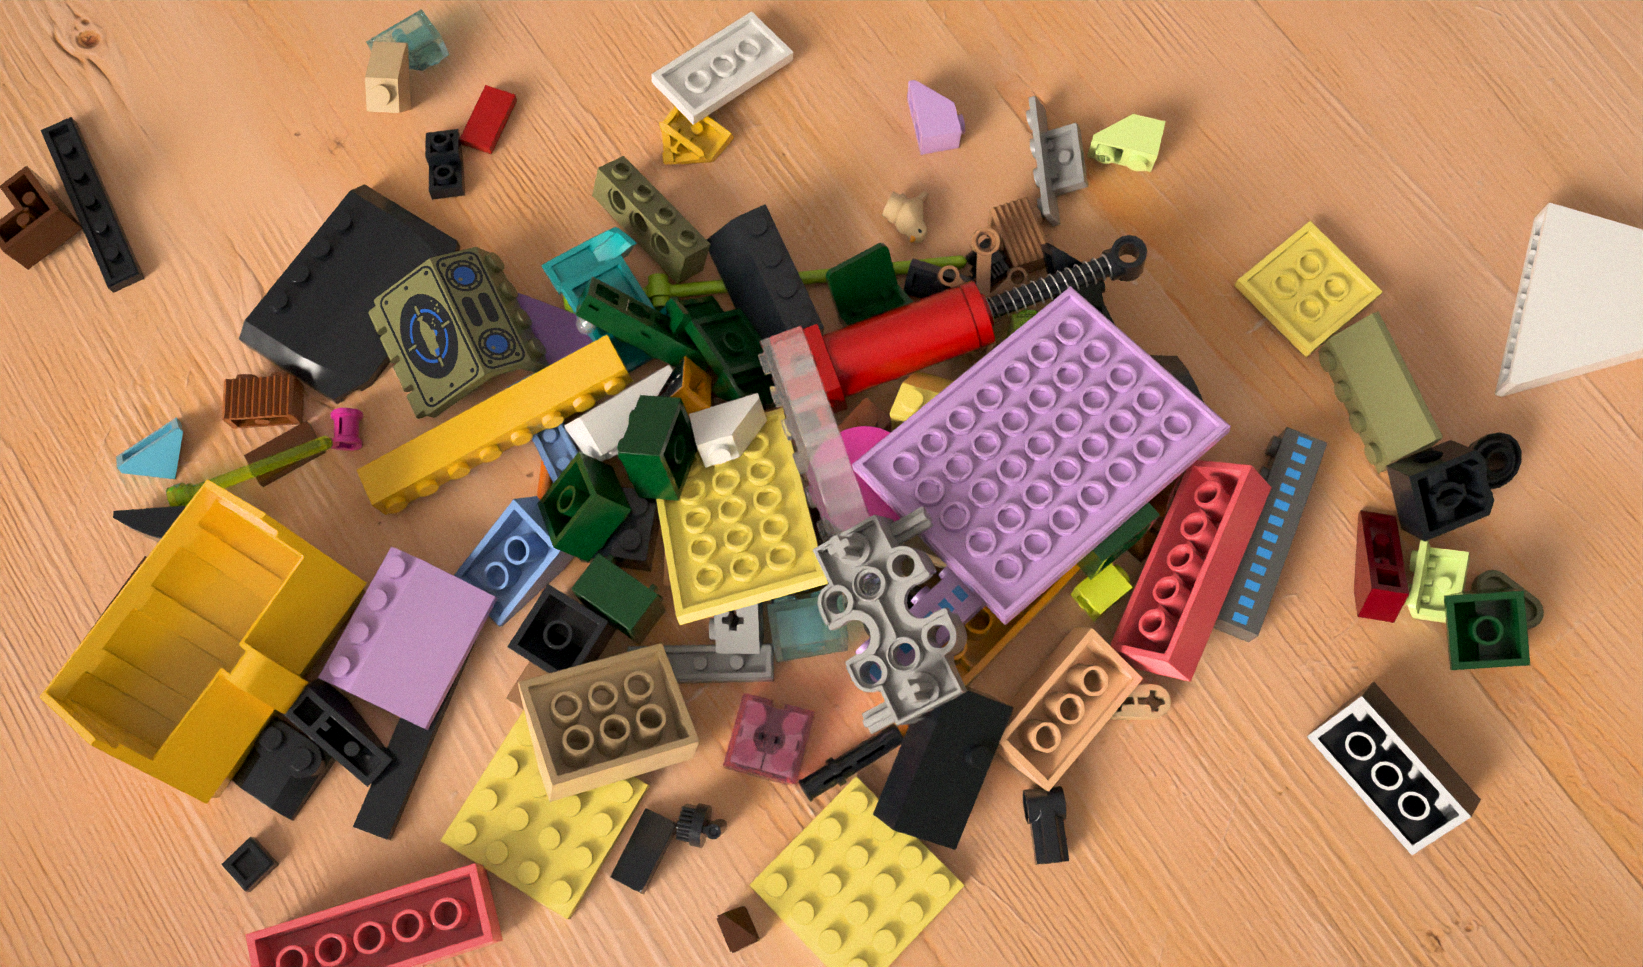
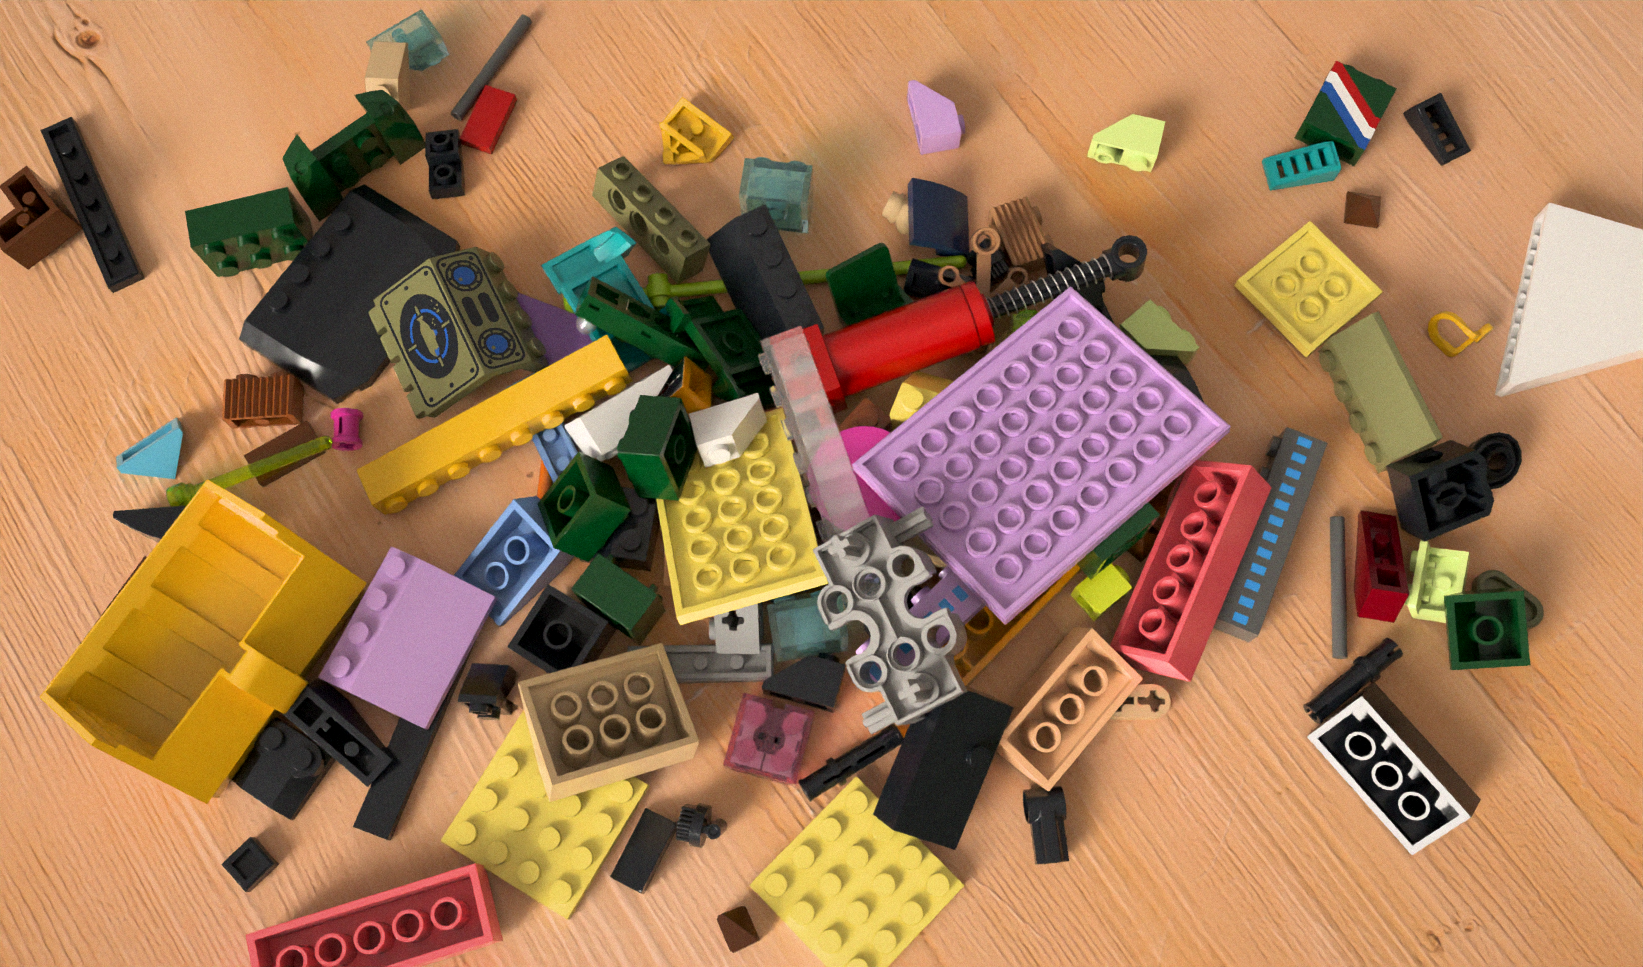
white plate [652,11,794,125] -> none
light grey bracket [1026,96,1088,227] -> none
none -> dark green brick [185,187,313,277]
none -> dark green piece [282,90,425,222]
none -> dark grey piece [451,14,532,121]
none -> black slope [458,663,516,720]
none -> clear light blue brick [739,157,813,233]
none -> black slope [762,653,845,713]
none -> dark blue slope [908,178,969,258]
none -> yellowish green slope [1119,299,1199,364]
none -> teal slope [1262,141,1341,191]
none -> panel [1294,61,1397,166]
none -> black pin [1303,638,1403,724]
none -> dark grey piece [1330,516,1348,659]
none -> reddish brown slope [1344,191,1381,228]
none -> black slope [1403,93,1471,166]
none -> yellow piece [1428,311,1494,357]

